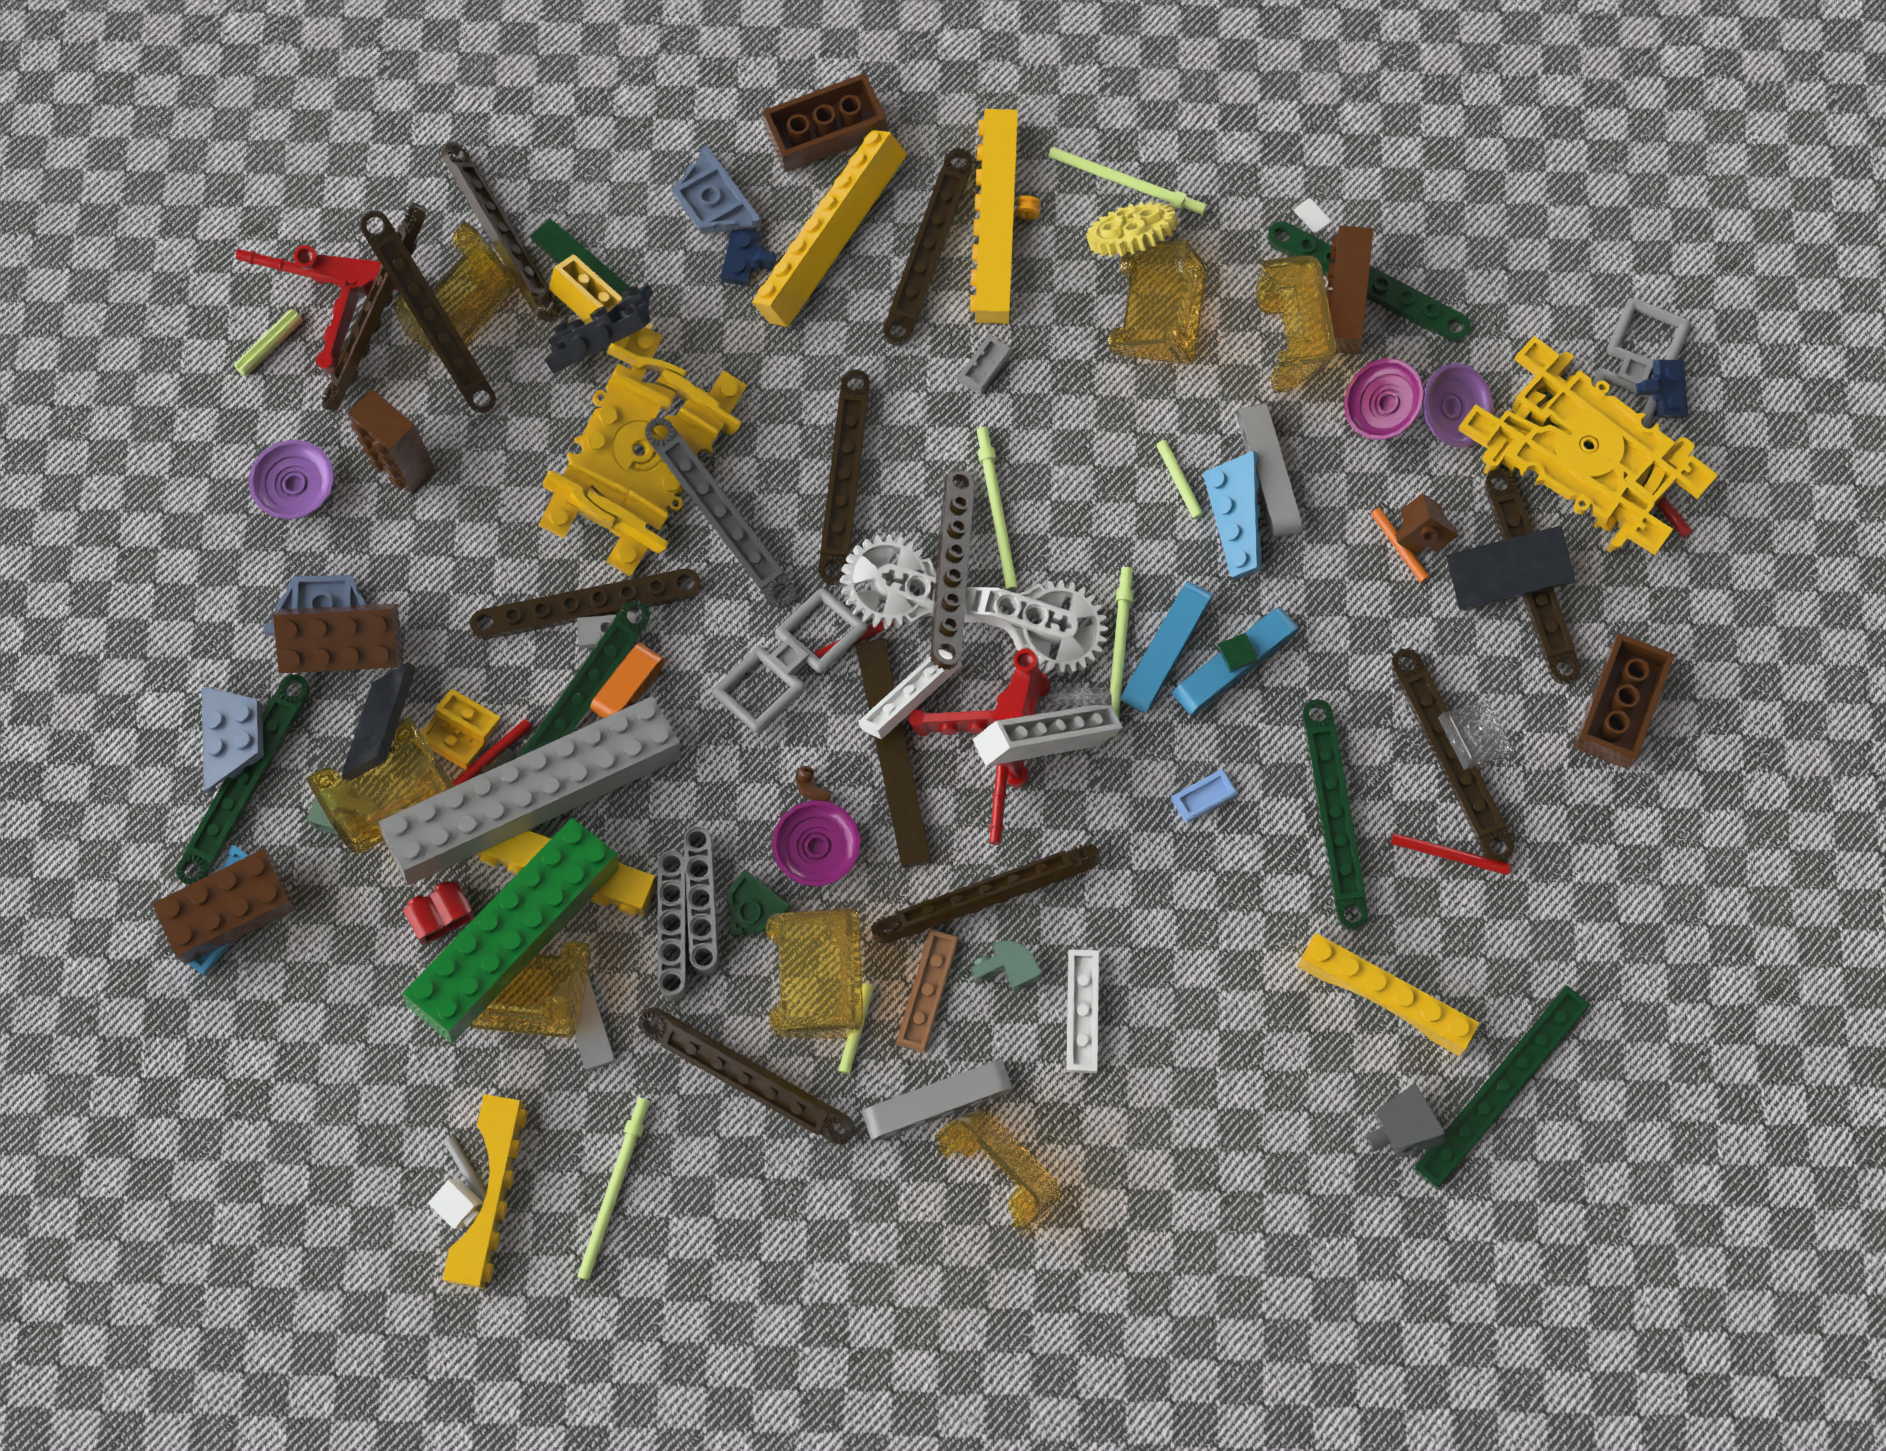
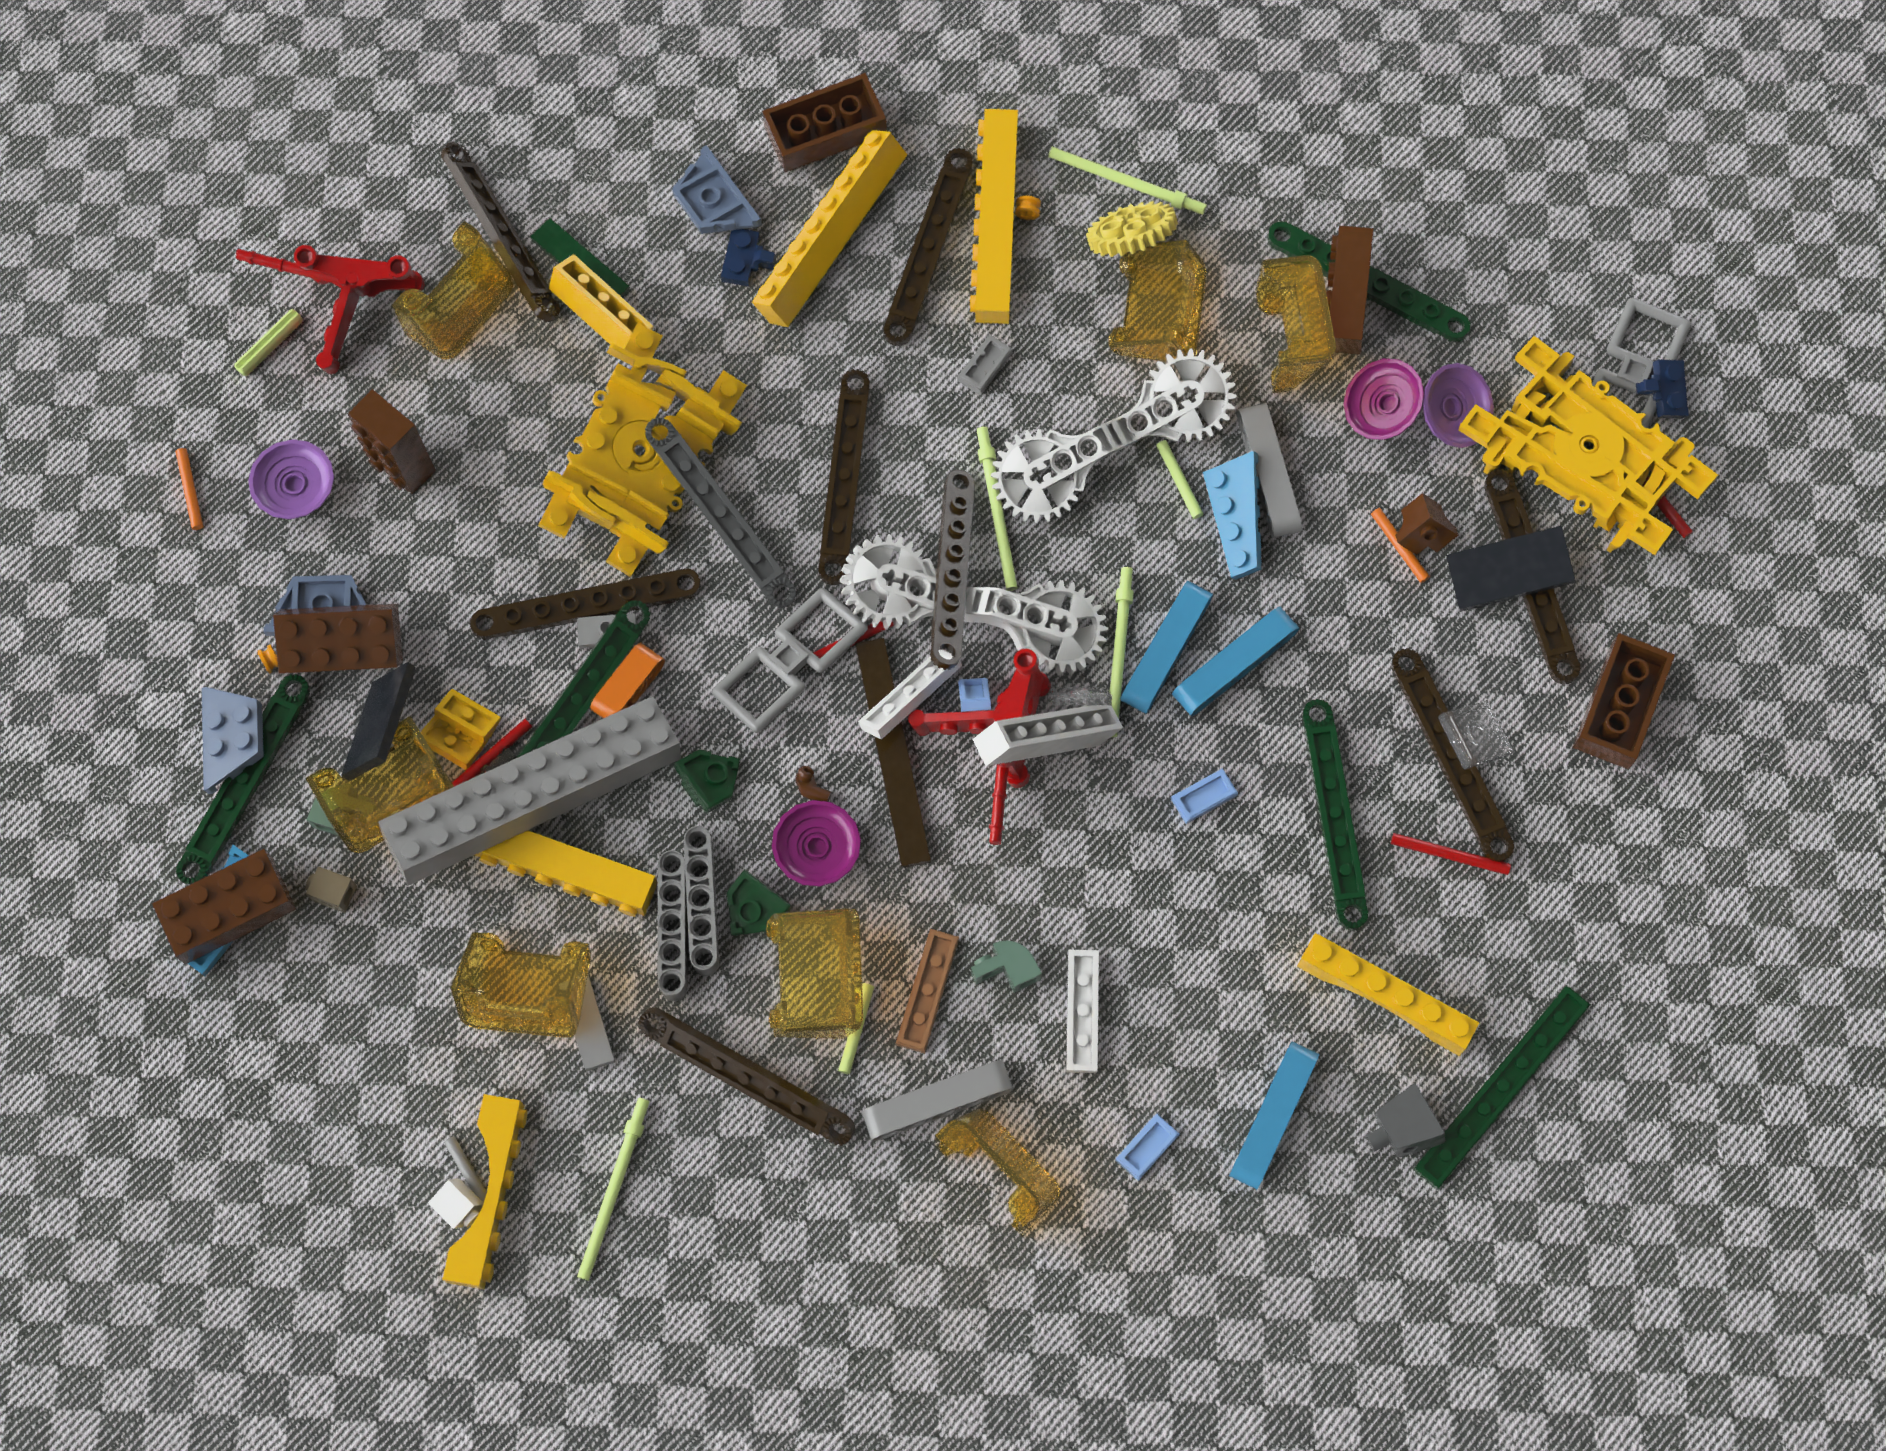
dark brown plate [321,202,426,412] -> none
dark brown plate [359,210,496,413] -> none
green brick [402,818,619,1044] -> none
red brick [402,881,476,946] -> none
black bracket [544,284,653,374] -> none
dark brown plate [871,844,1100,944] -> none
dark green tile [1218,633,1258,673] -> none
white sticker [1294,198,1331,233] -> none
none -> orange bar [175,448,204,530]
none -> light orange bush [257,644,278,674]
none -> dark tan brick [305,866,357,913]
none -> dark green plate [674,749,741,814]
none -> light blue tile [958,678,991,712]
none -> white beam [991,348,1236,524]
none -> light blue tile [1115,1113,1180,1181]
none -> dark azure beam [1229,1041,1320,1190]

